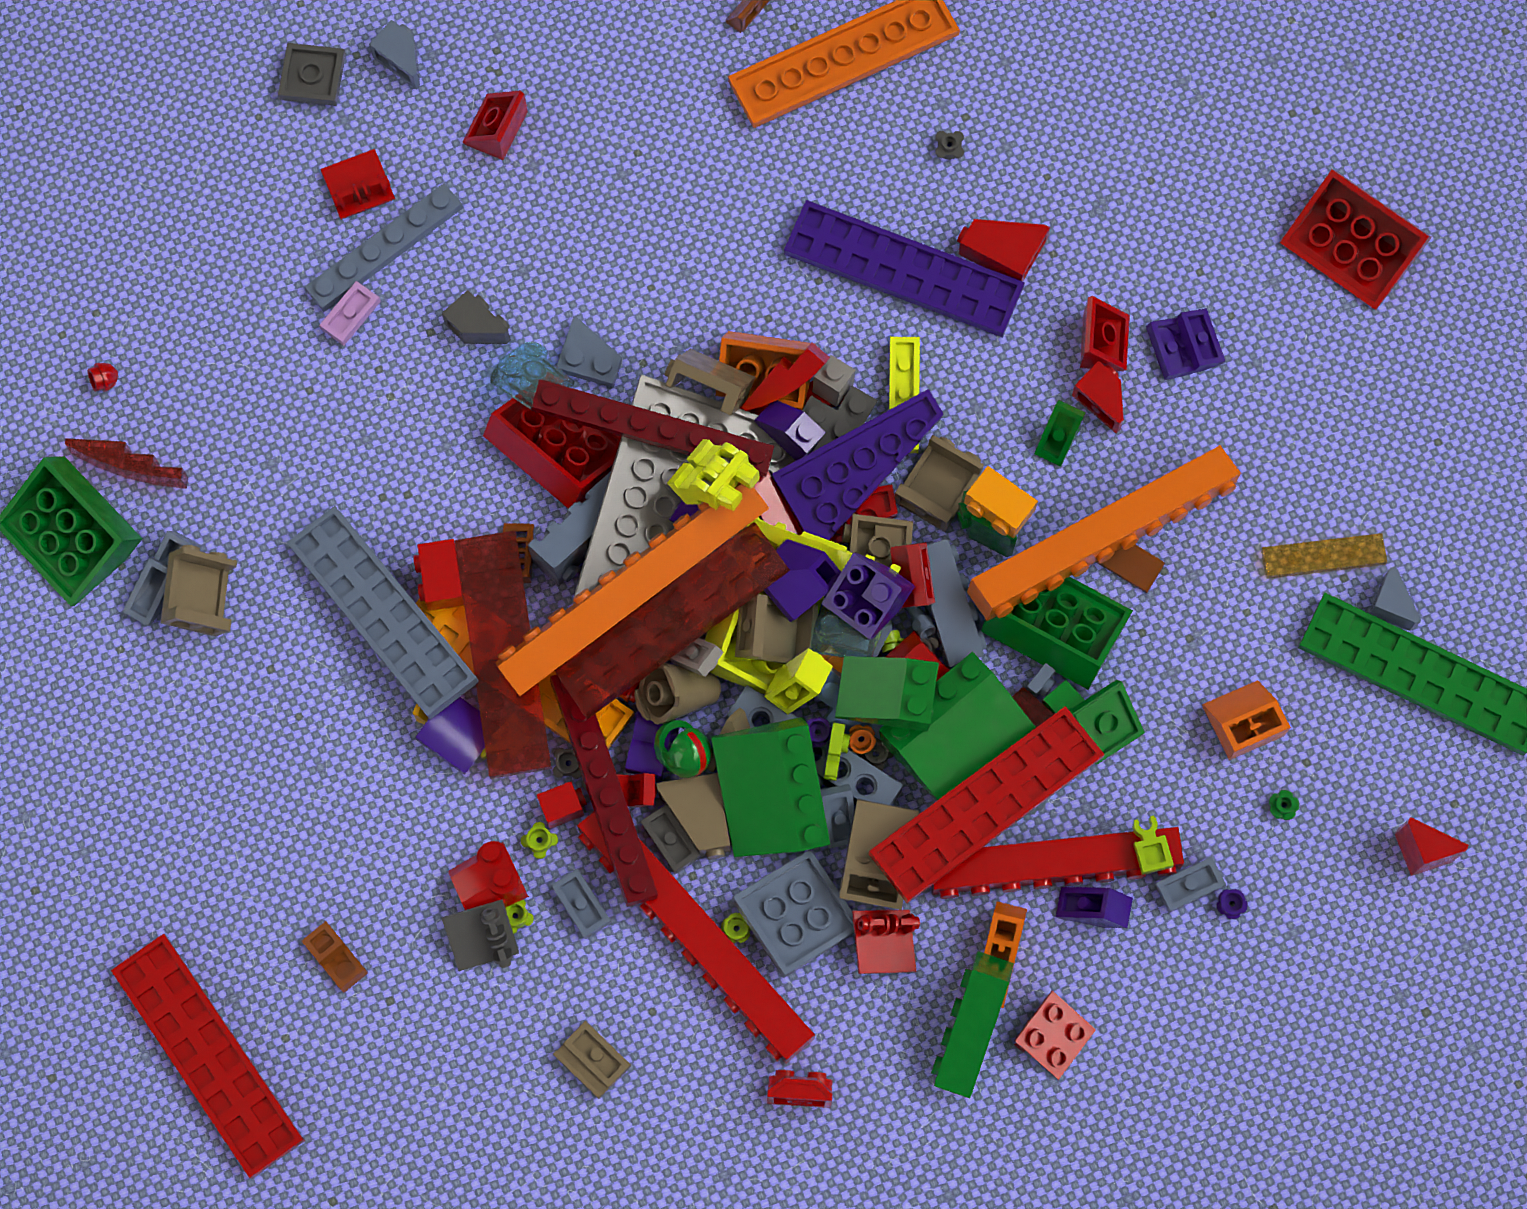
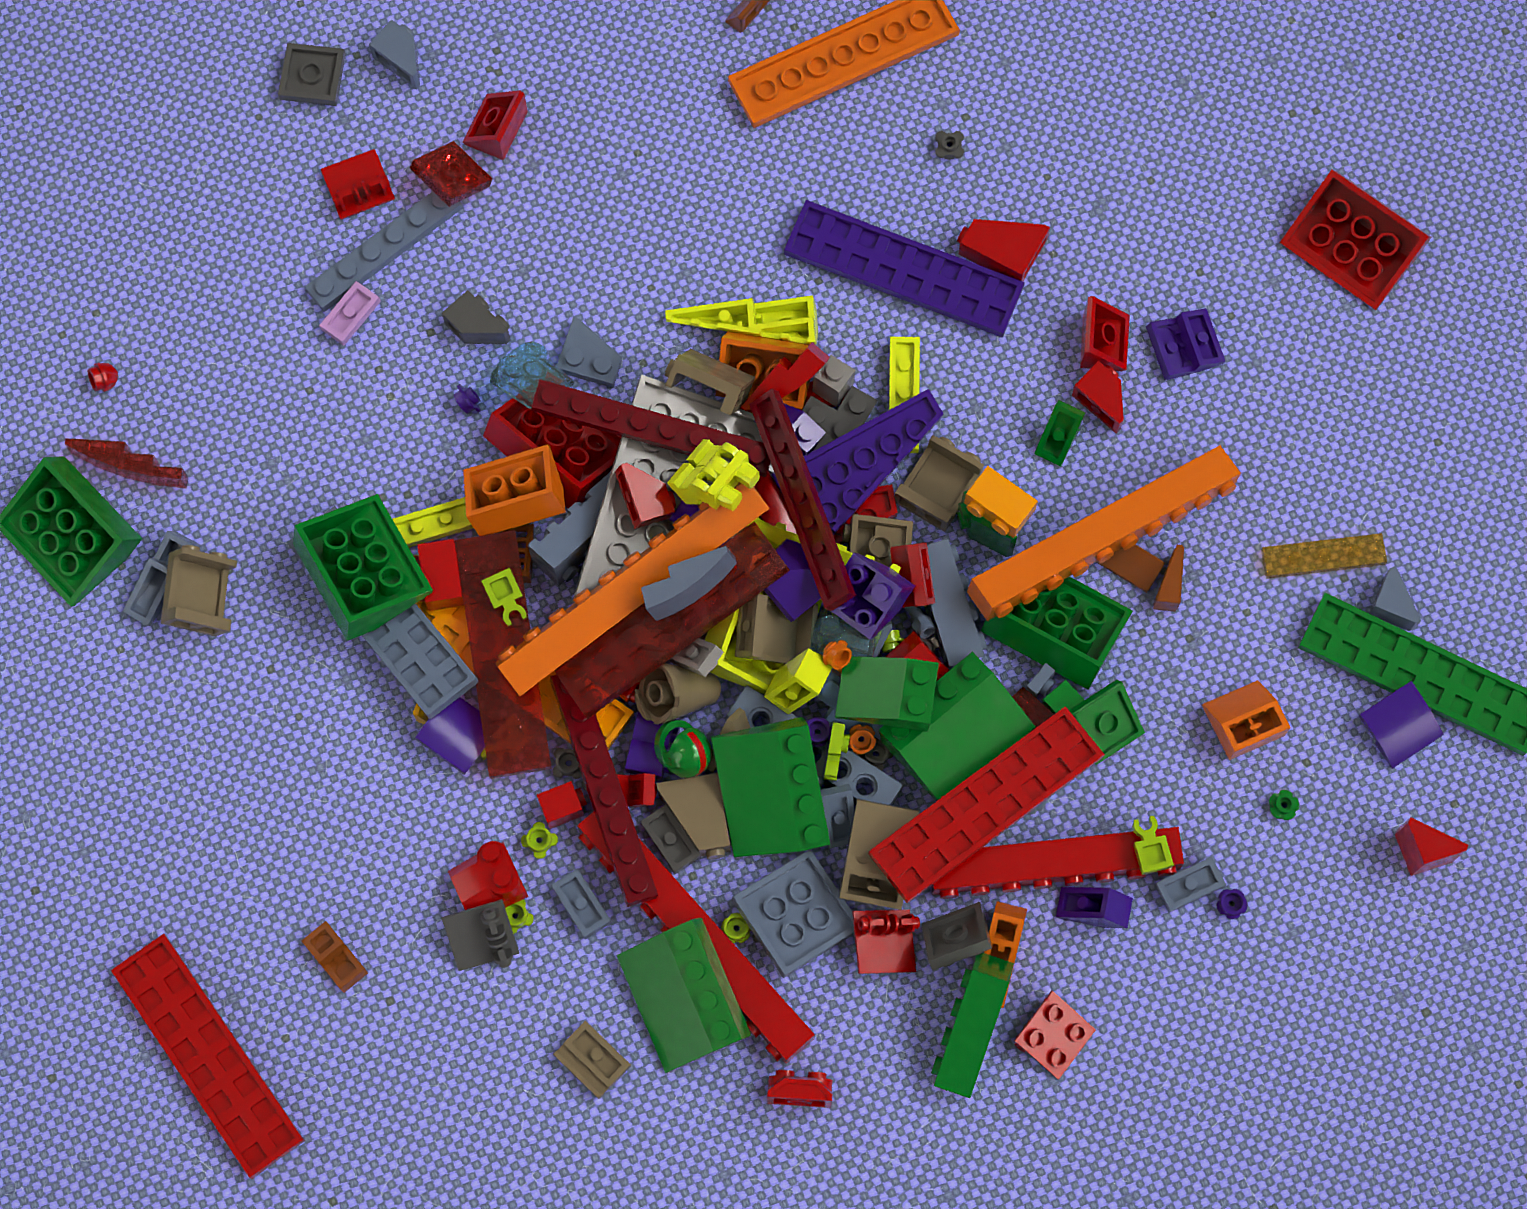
none -> green slope [293,494,433,641]
none -> neon yellow plate [393,497,473,548]
none -> clear red plate [410,141,493,207]
none -> dark purple plate [453,384,481,414]
none -> orange slope [463,445,566,537]
none -> lime plate [482,568,527,626]
none -> slope [615,463,676,529]
none -> green slope [616,918,752,1073]
none -> sand blue slope [641,546,737,621]
none -> neon yellow wedge [665,295,818,345]
none -> dark red plate [749,388,856,611]
none -> orange plate [823,640,852,670]
none -> dark grey plate [921,902,992,970]
none -> dark orange slope [1153,544,1184,612]
none -> dark purple slope [1359,681,1444,769]

